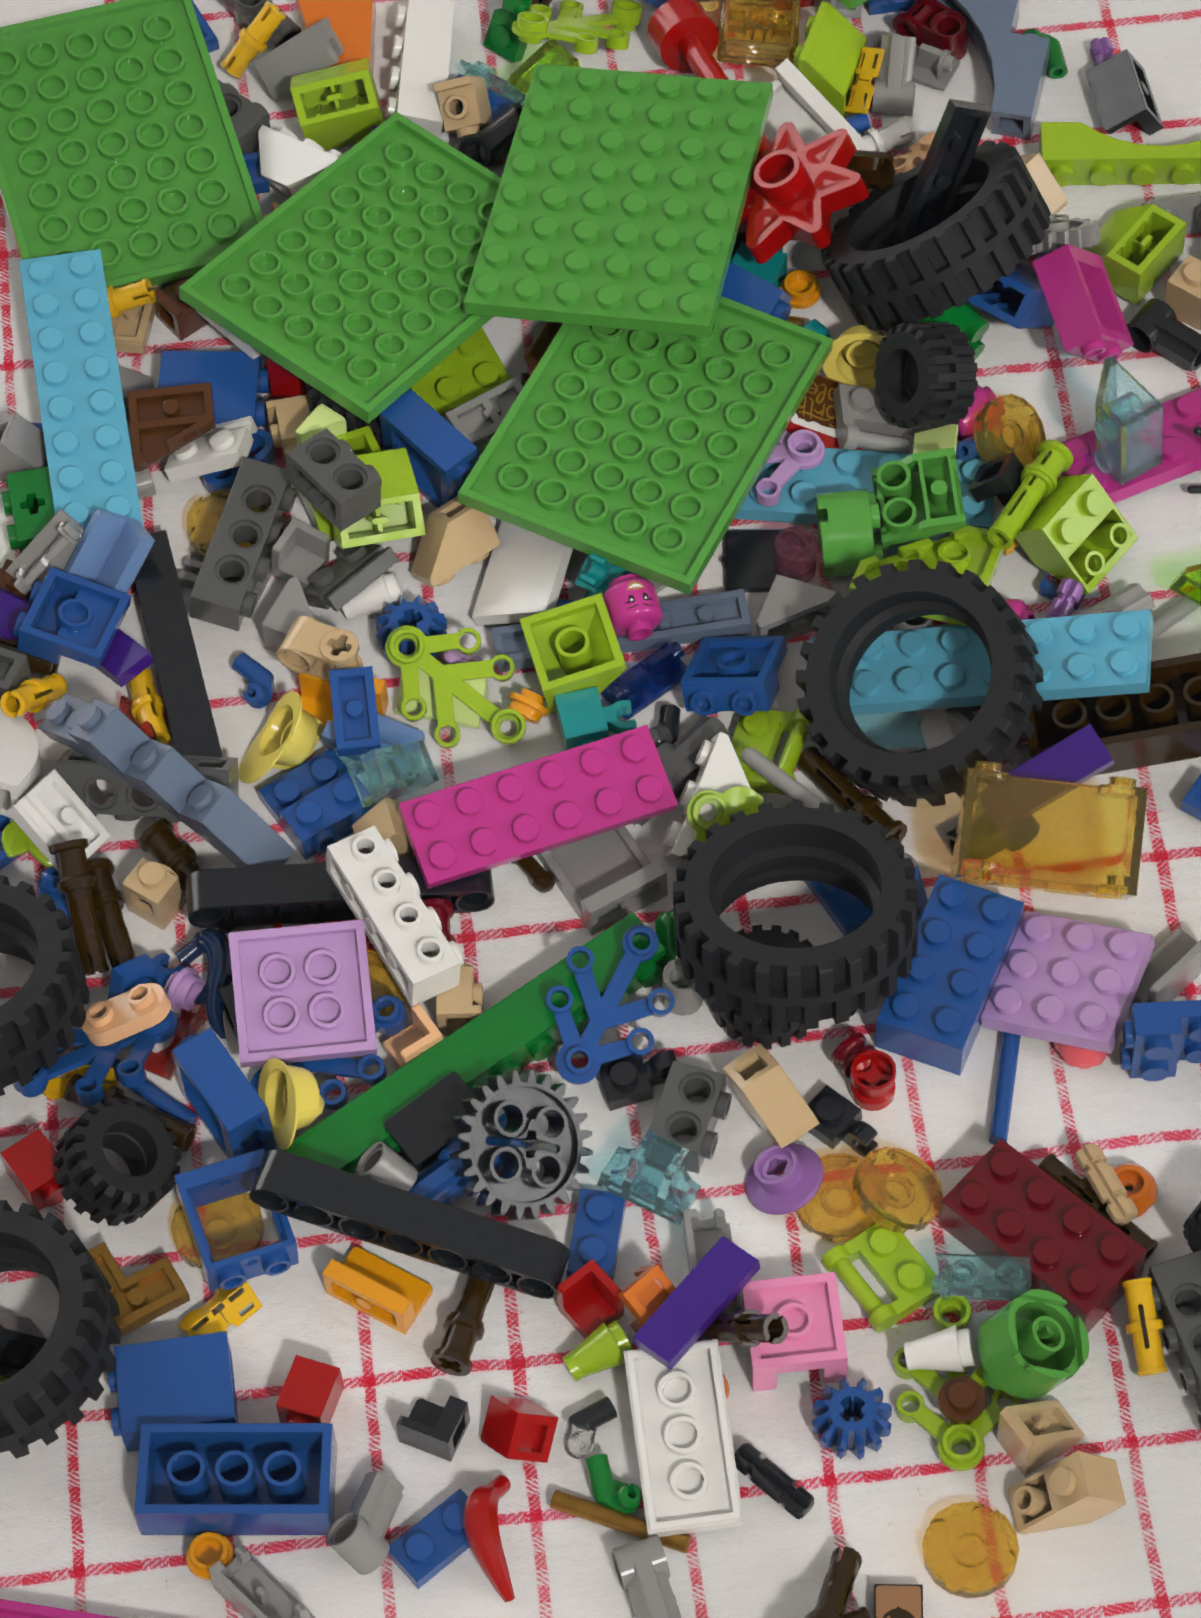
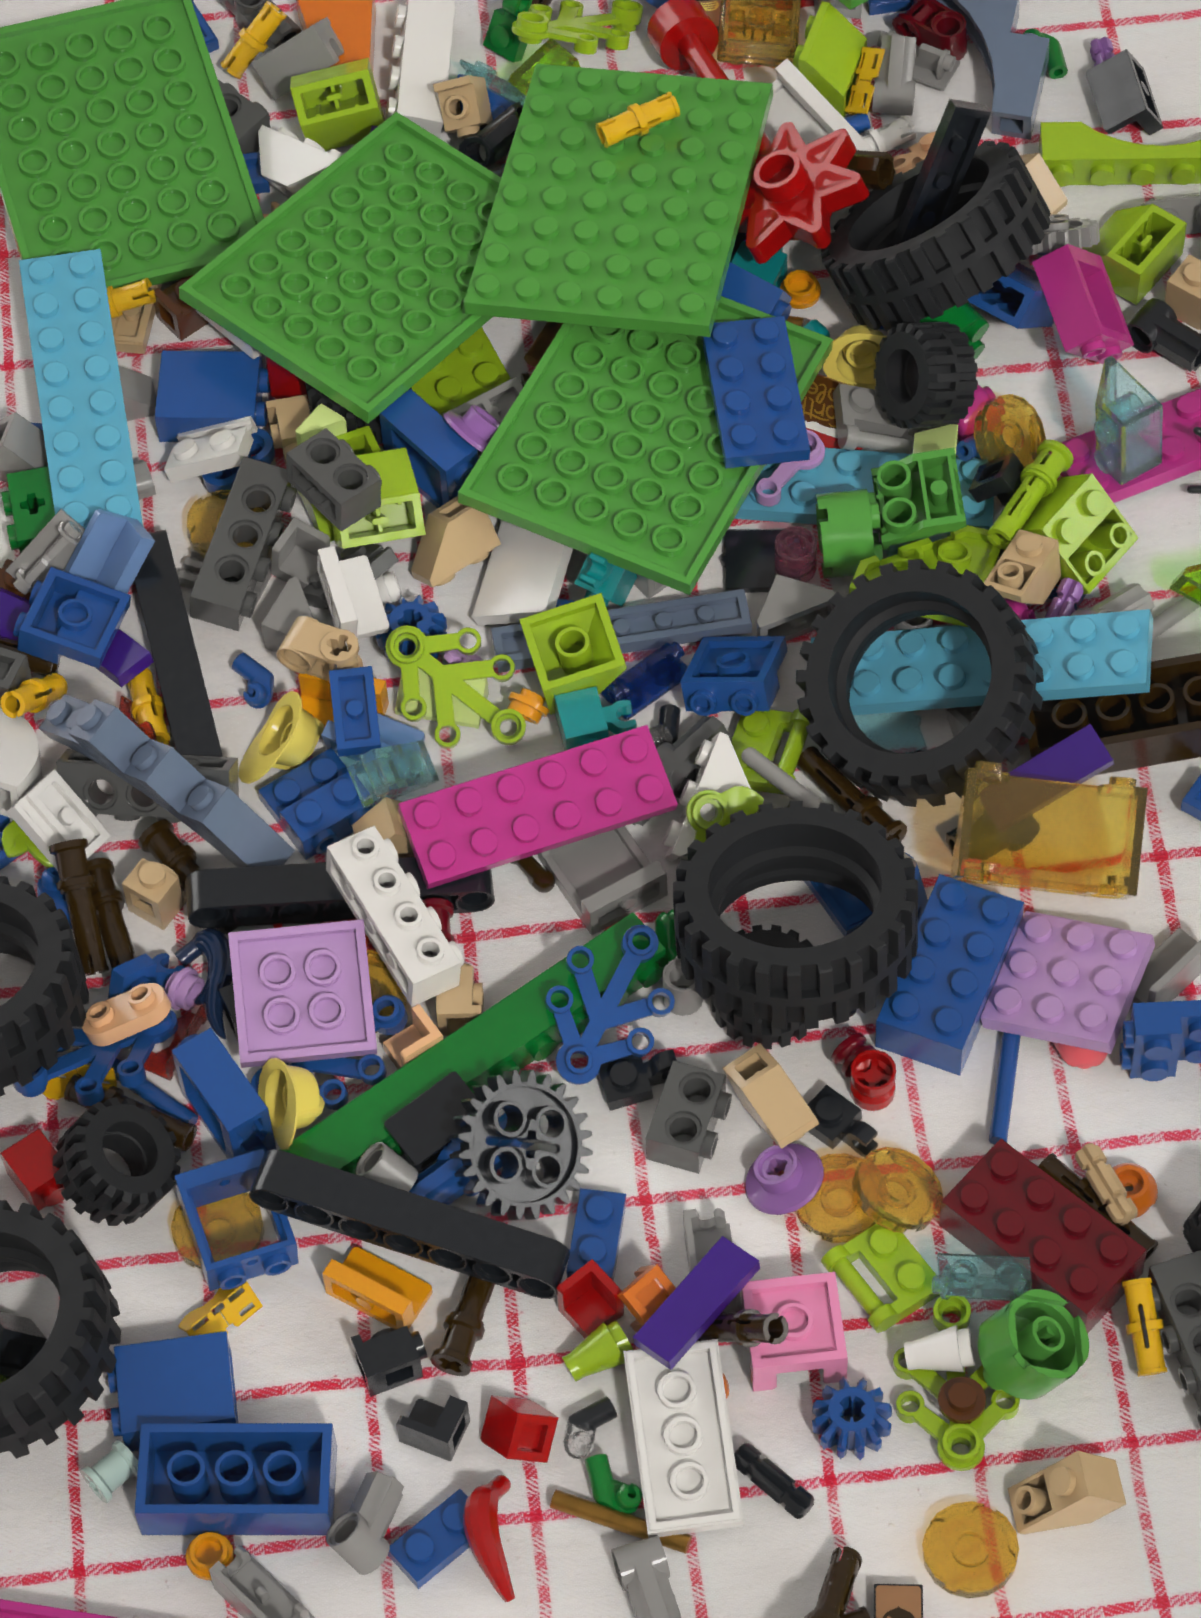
pearl gold plate [88,1242,190,1337] -> none
reddish brown wing [128,382,216,472] -> none
red brick [276,1355,344,1423] -> none
clear light blue brick [597,1130,701,1226] -> none
dark pink head [603,574,663,641] -> none
tan slope [997,1399,1085,1476] -> none
none -> light aqua bush [80,1439,138,1503]
none -> white panel [317,546,389,642]
none -> black brick [351,1326,427,1397]
none -> medium lavender piece [443,404,501,453]
none -> yellow pin [595,92,680,148]
none -> blue plate [701,316,810,469]
none -> tan slope [984,529,1061,605]

